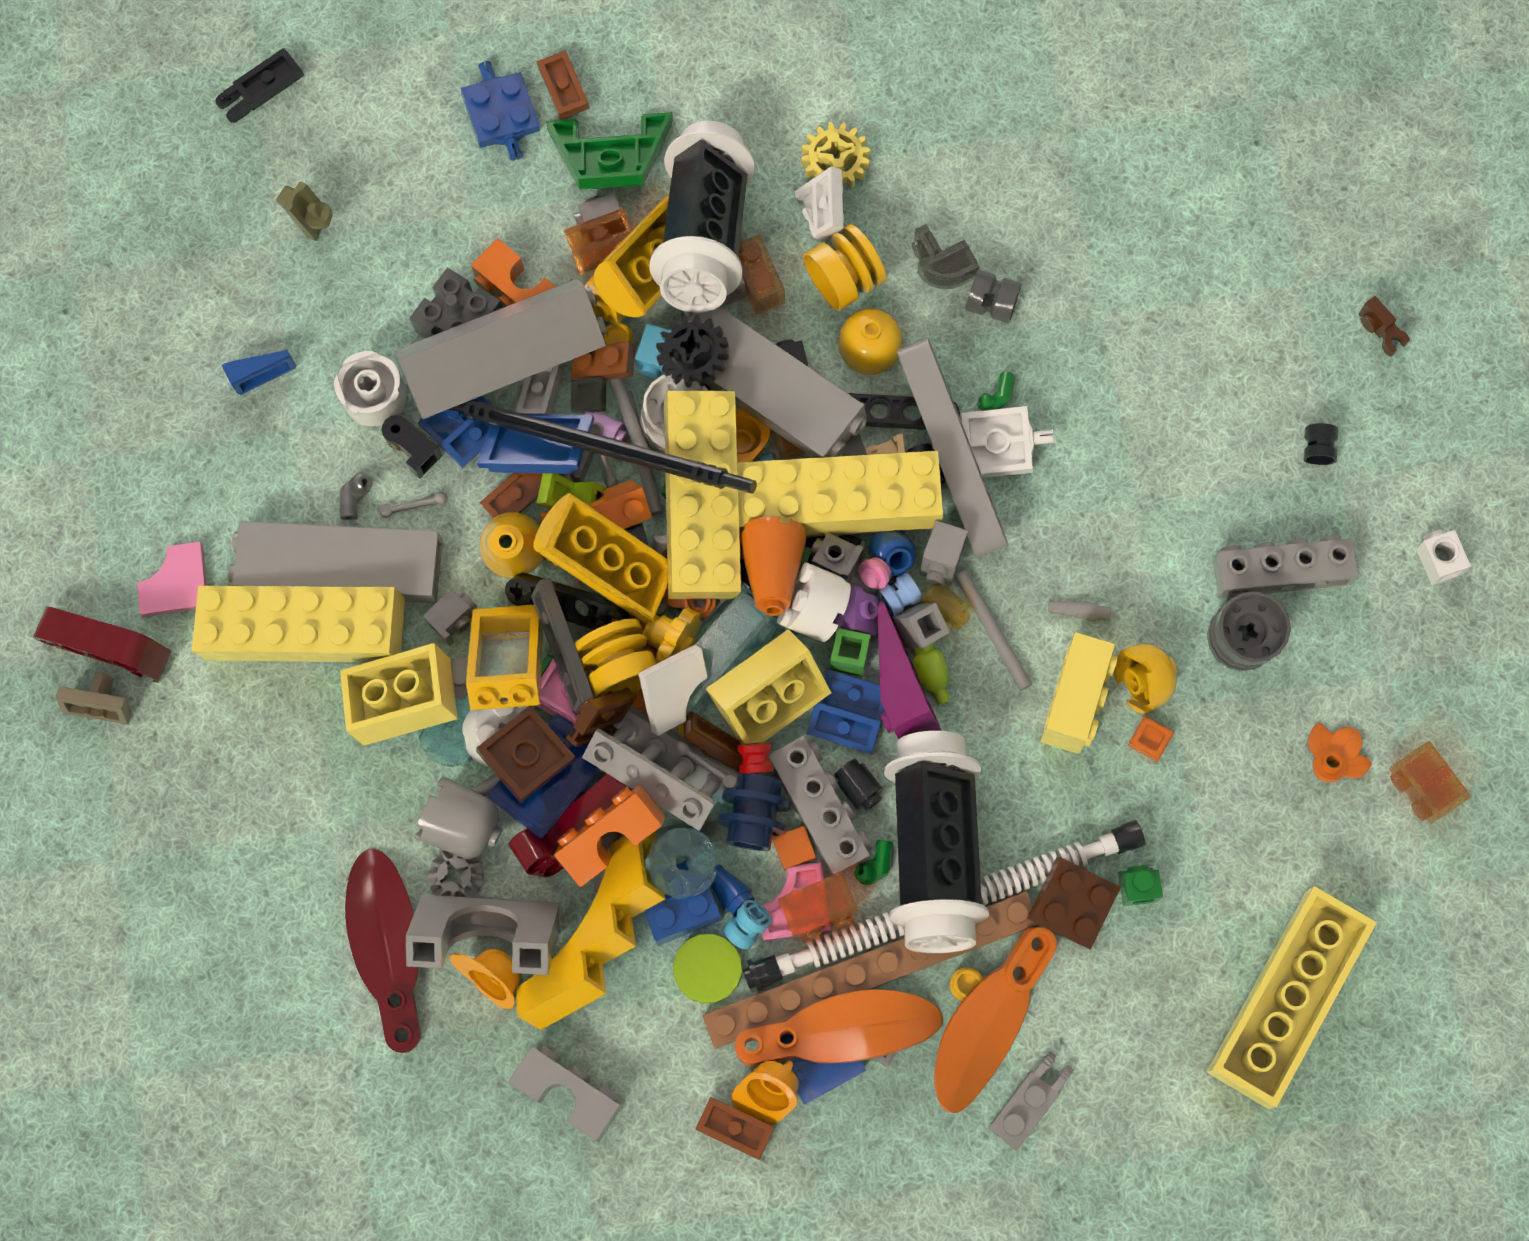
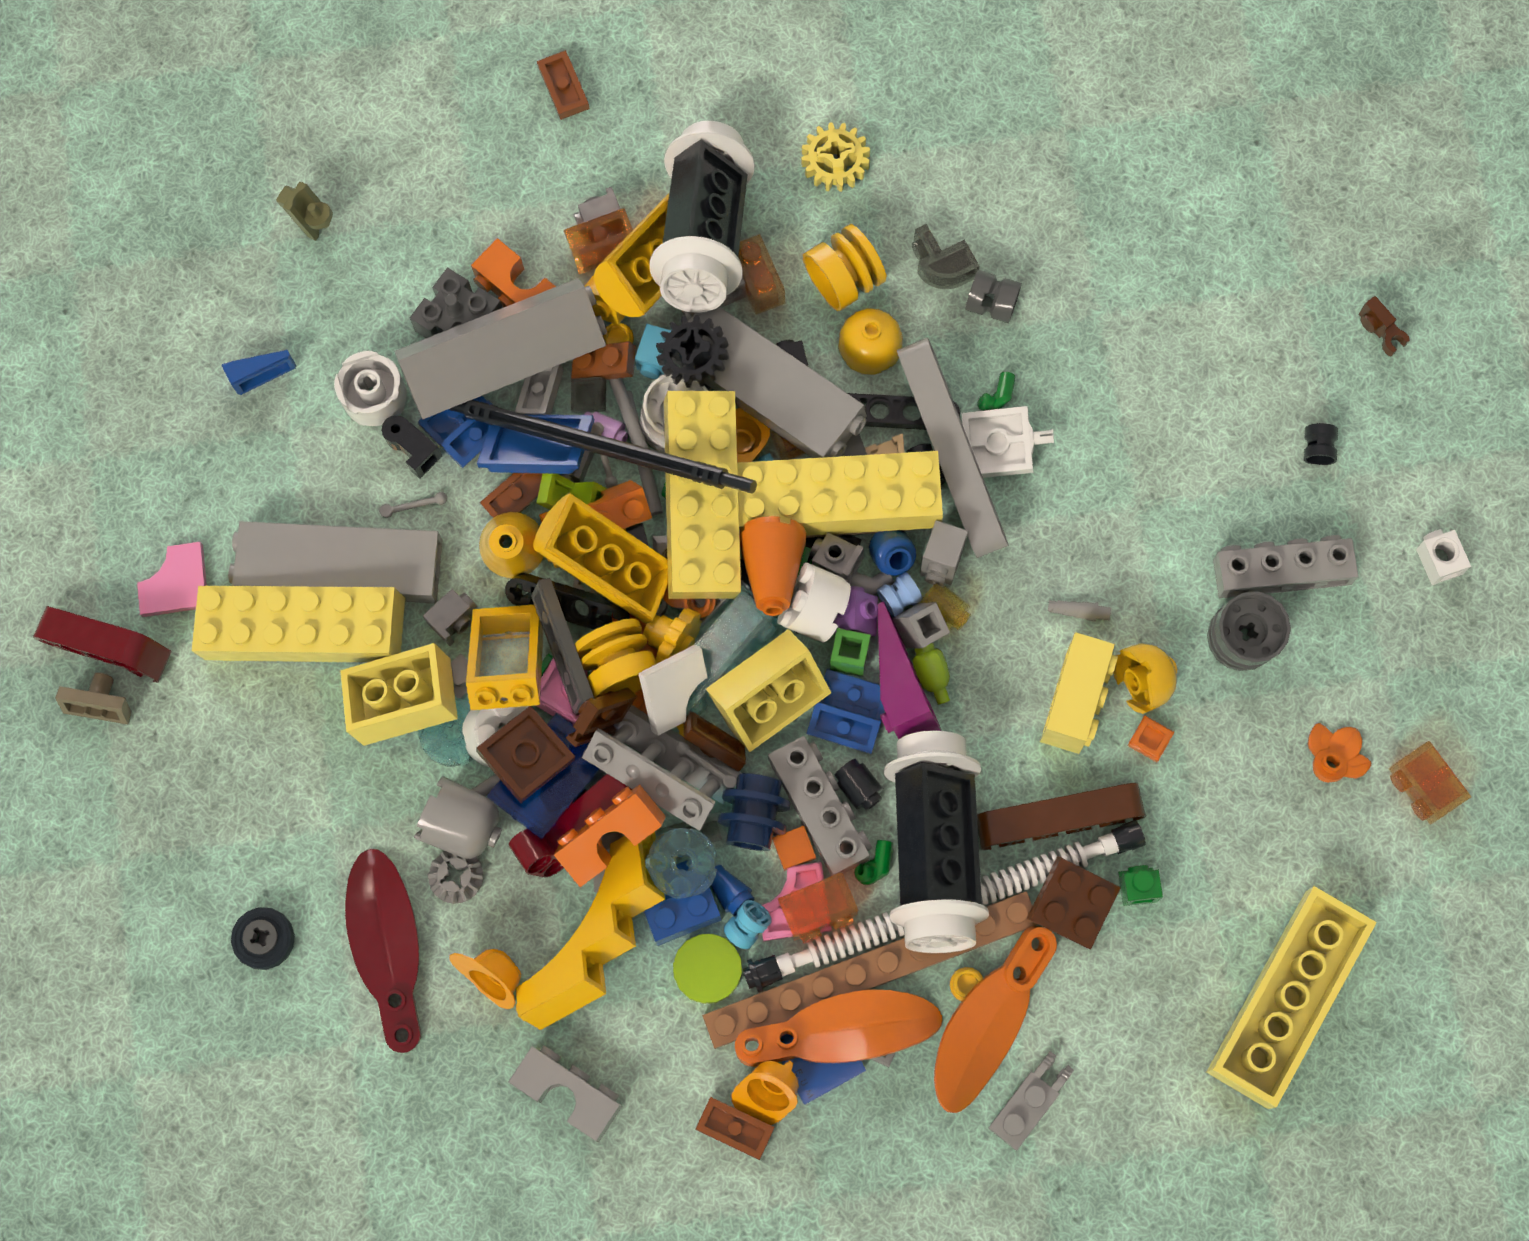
black hinge [215,48,304,123] -> none
flat silver arm [340,474,372,520] -> none
light grey arch [406,895,560,975] -> none
blue plate [461,61,540,161] -> none
green wing [546,112,673,189] -> none
red wheel [738,742,773,773] -> none
white wing [795,166,844,241] -> none
bright pink plate [858,557,891,590] -> none
light grey bar [955,570,1032,691] -> none
none -> black wheel [231,907,295,970]
none -> reddish brown beam [977,783,1146,850]

